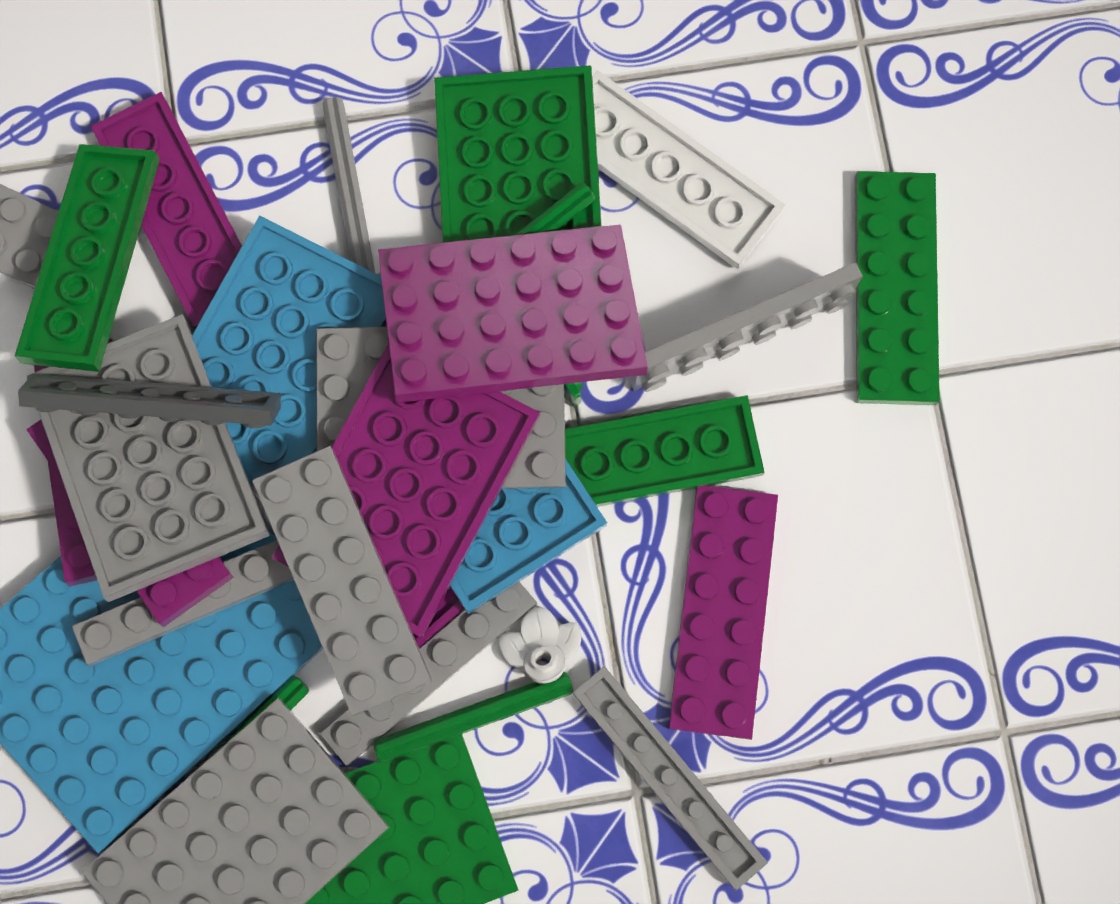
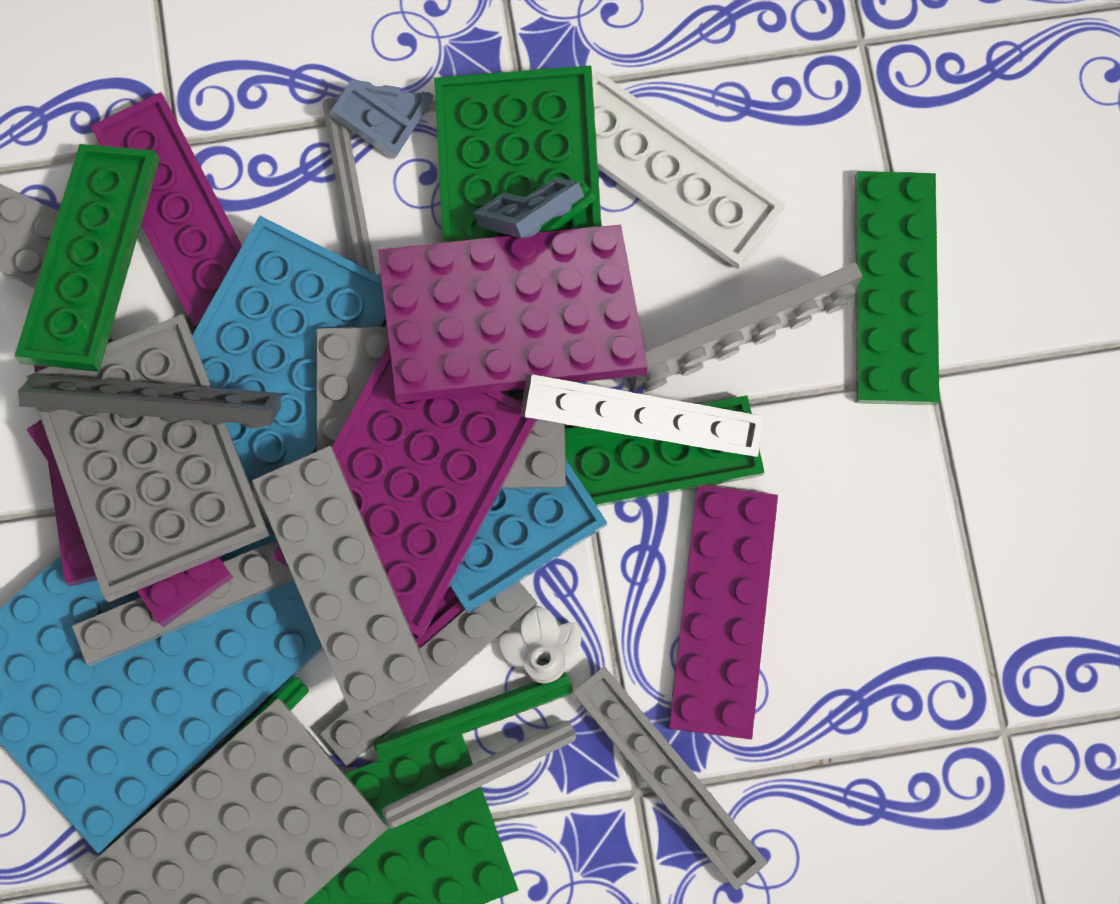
none -> sand blue wing [328,79,434,159]
none -> light grey axle [382,720,576,828]
none -> sand blue plate [473,177,584,238]
none -> plate [520,374,765,457]

